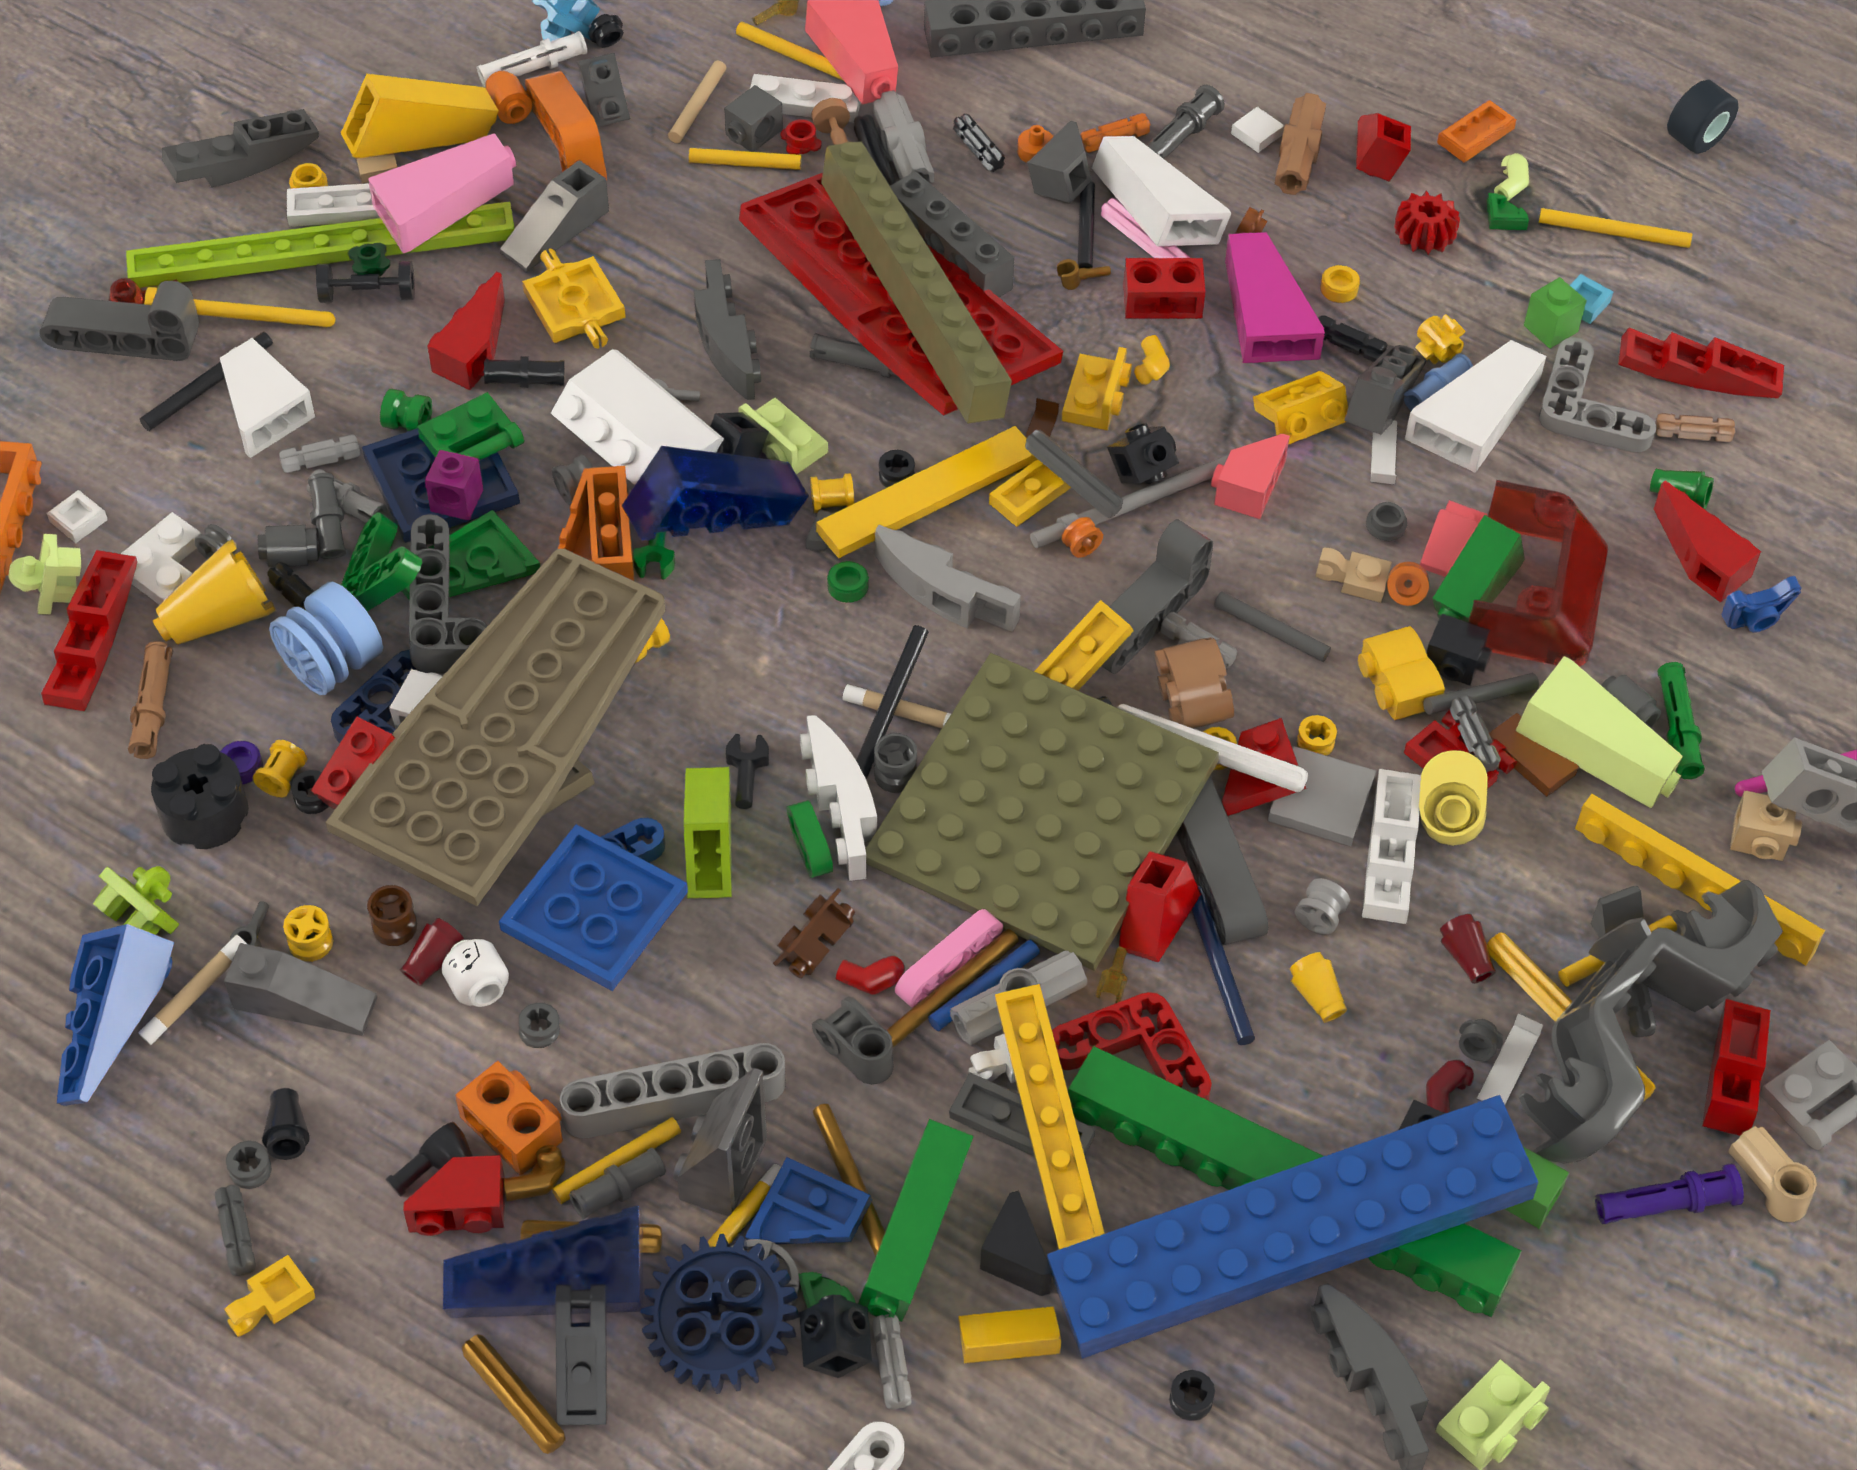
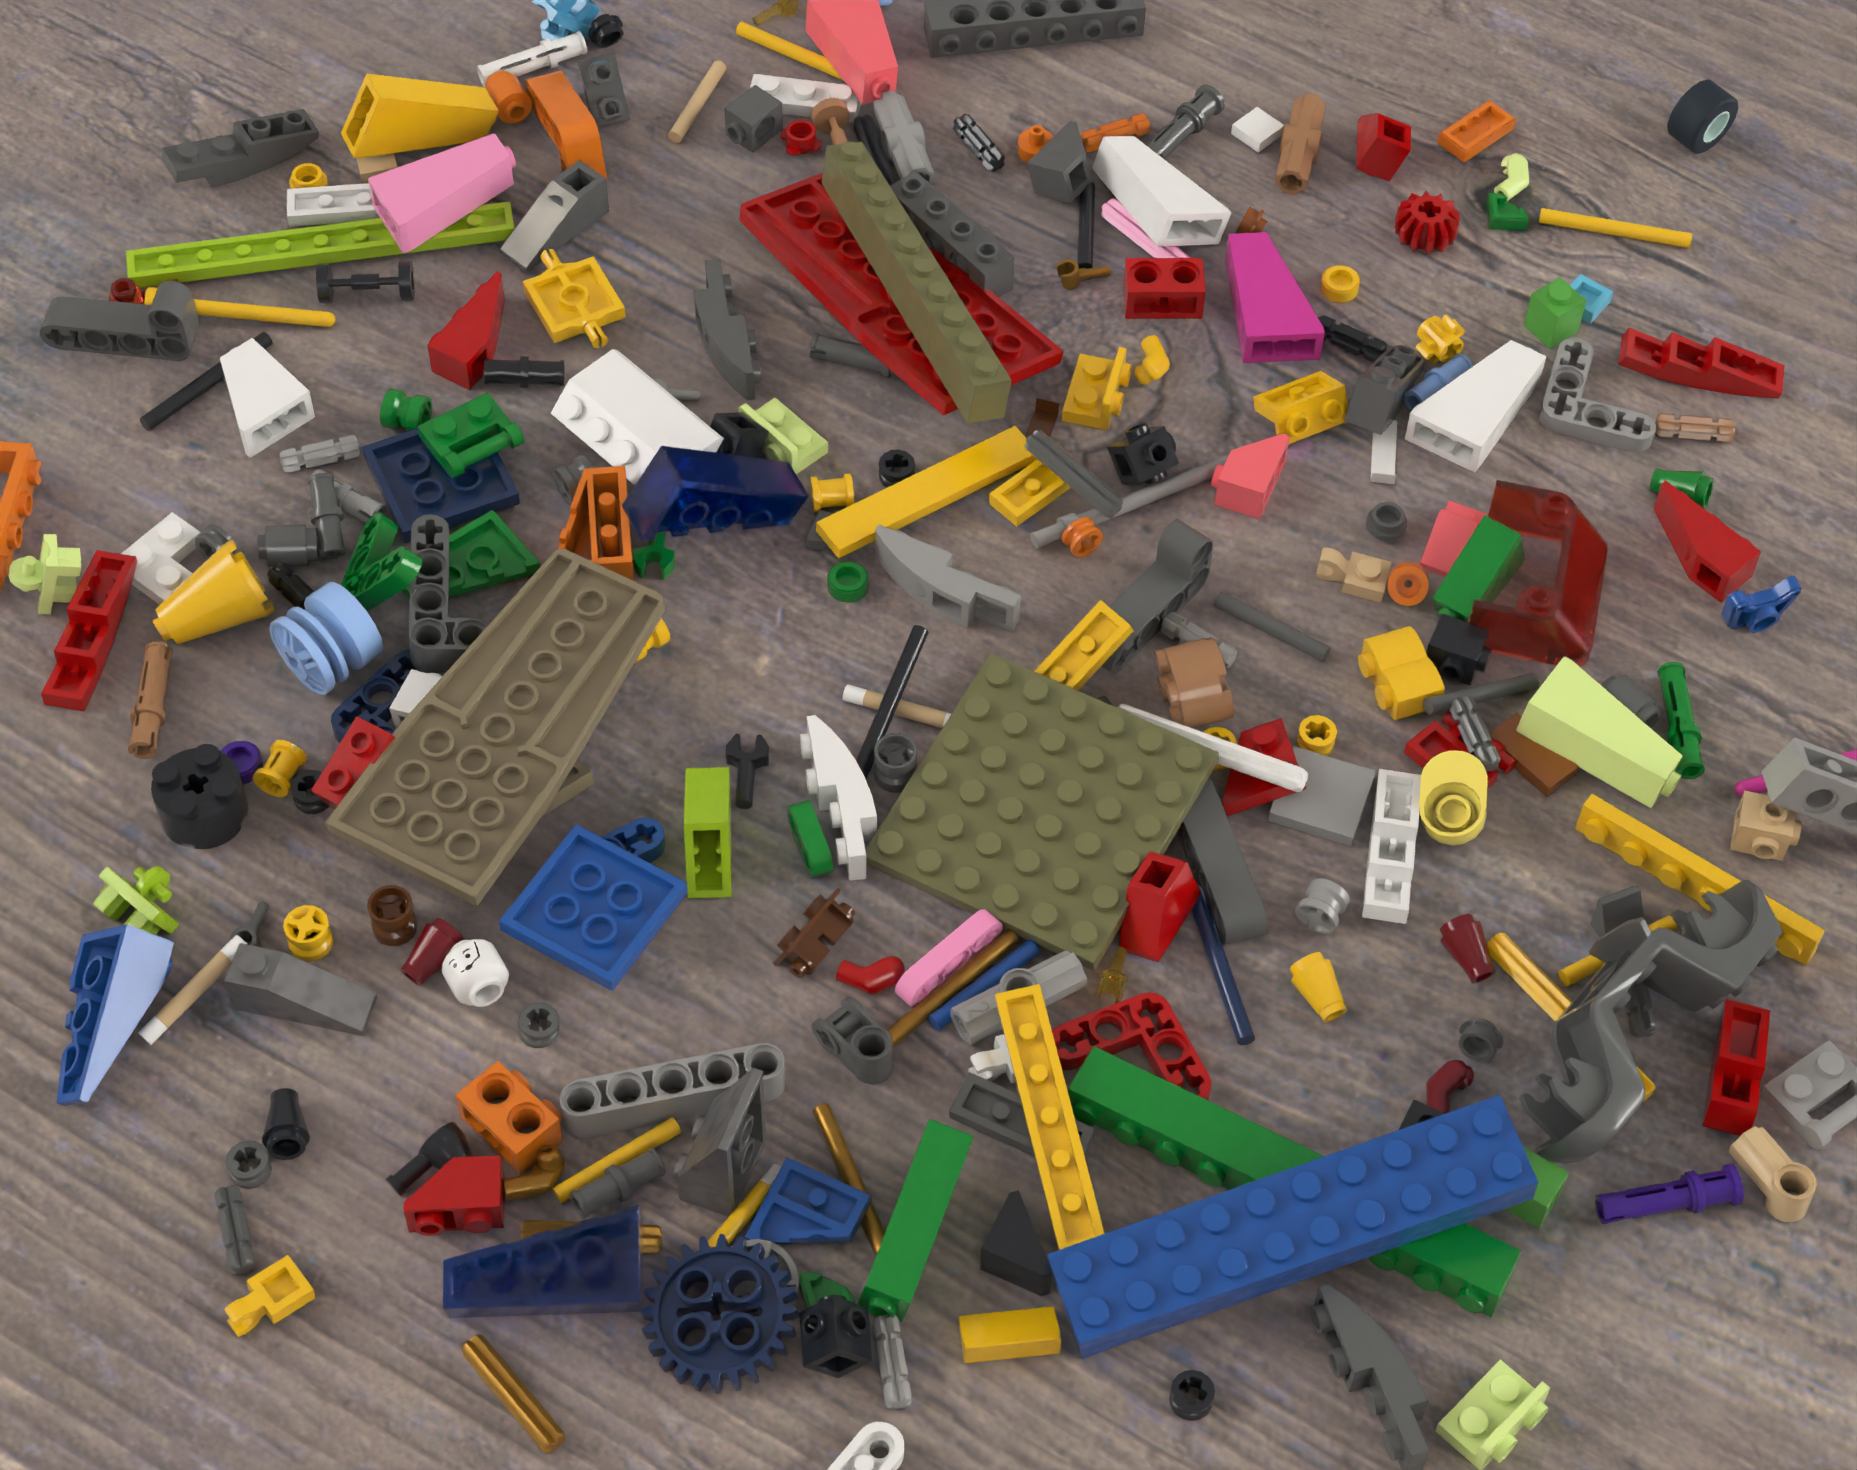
white tile [47,490,108,543] -> none
dark green plate [348,243,391,276] -> none
magenta brick [425,450,483,520] -> none
black plate [555,1284,607,1425] -> none
yellow bar [689,148,802,170] -> none
white piece [1477,1014,1543,1105] -> none

